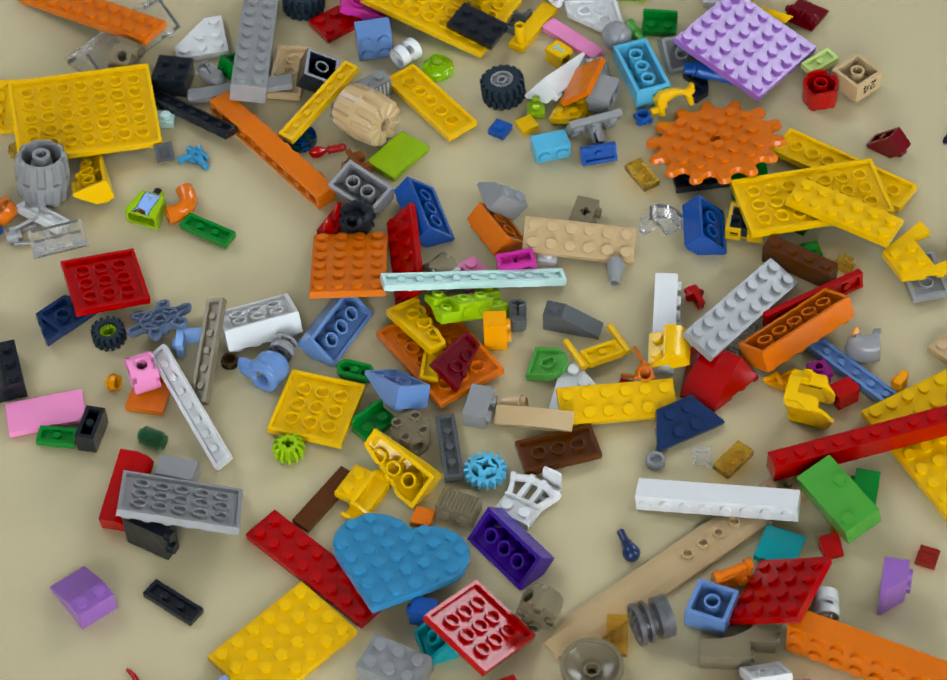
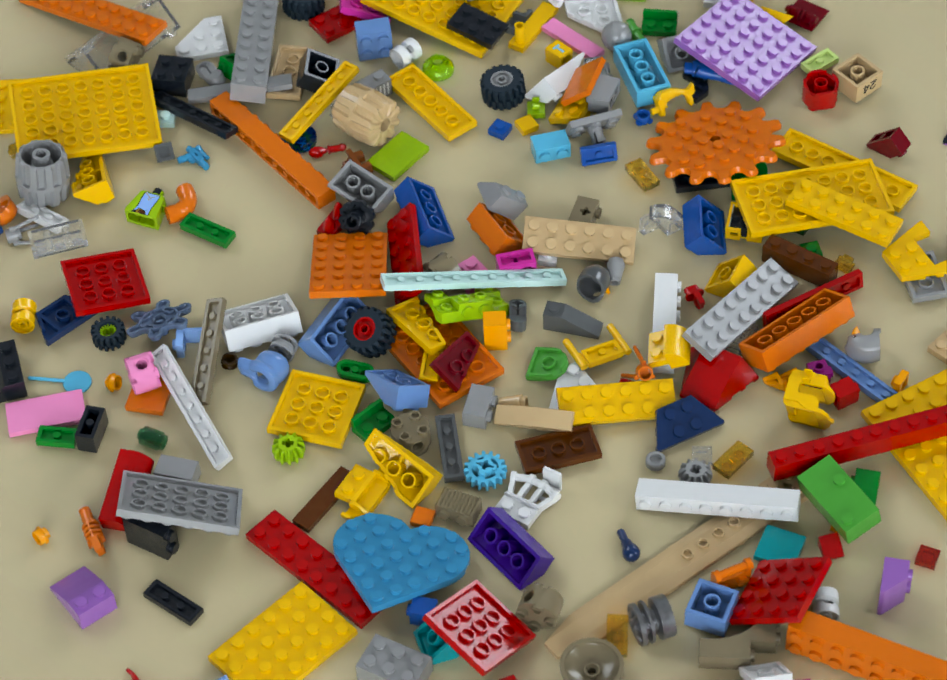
none -> yellow wheel [10,298,37,334]
none -> medium azure piece [28,371,92,392]
none -> light orange plate [32,526,50,546]
none -> orange hinge [79,506,106,556]
none -> black wheel [344,306,397,358]
none -> dark grey piece [576,264,611,303]
none -> light grey gear [678,457,713,483]
none -> yellow slope [704,254,757,298]

